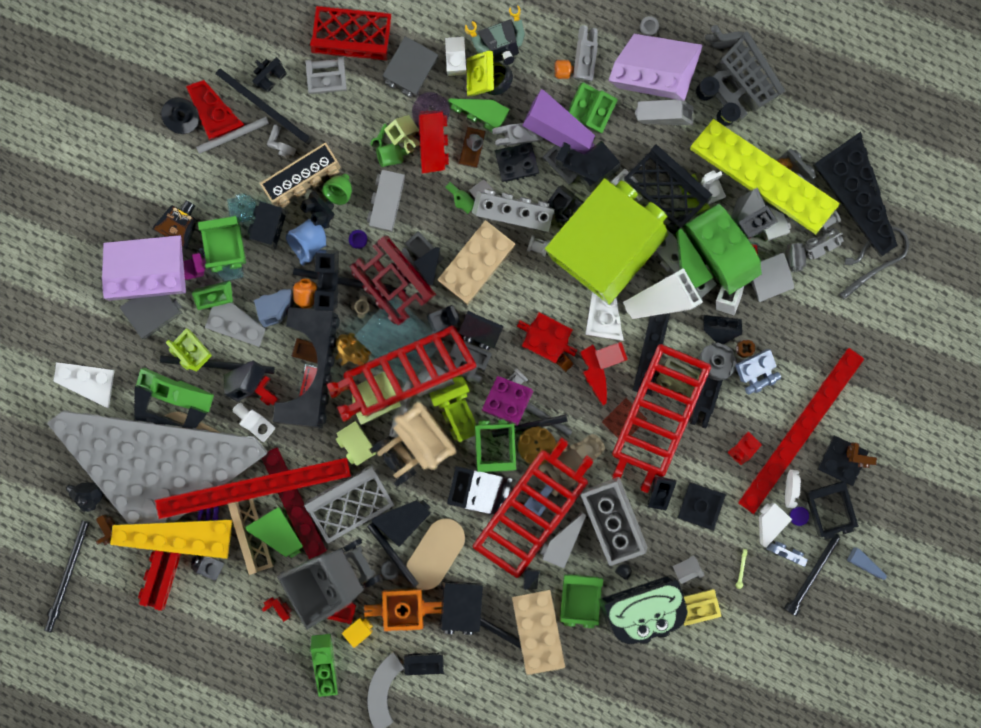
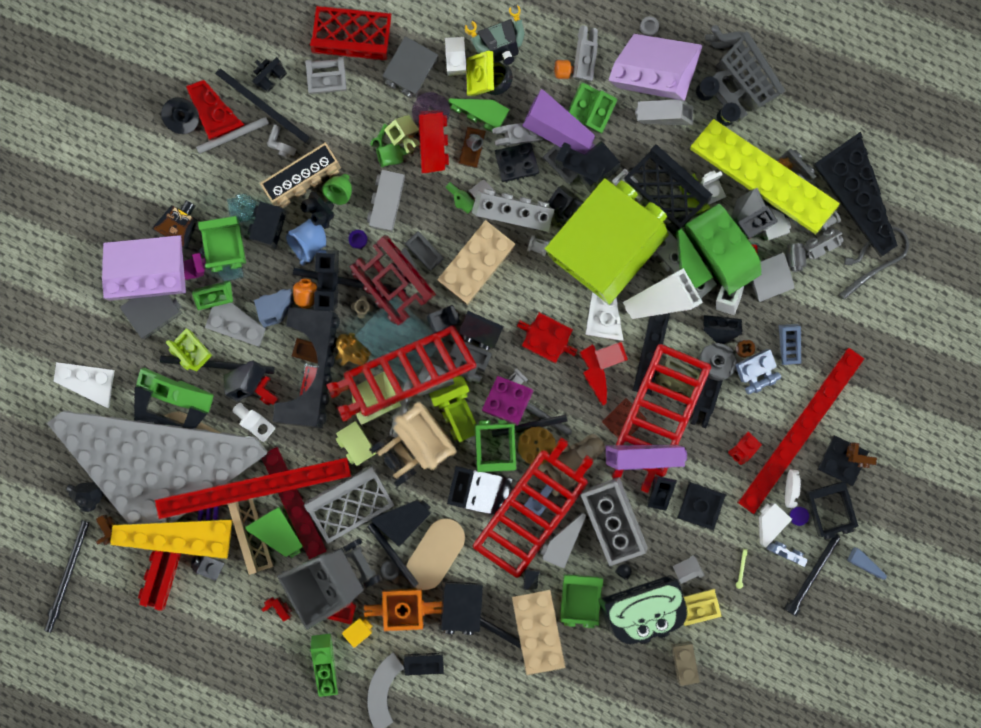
black slope [414,247,440,287] -> none
reddish brown piece [556,354,574,372] -> none
none -> medium lavender slope [606,445,687,470]
none -> dark tan brick [671,641,700,686]
none -> sand blue slope [779,324,801,365]

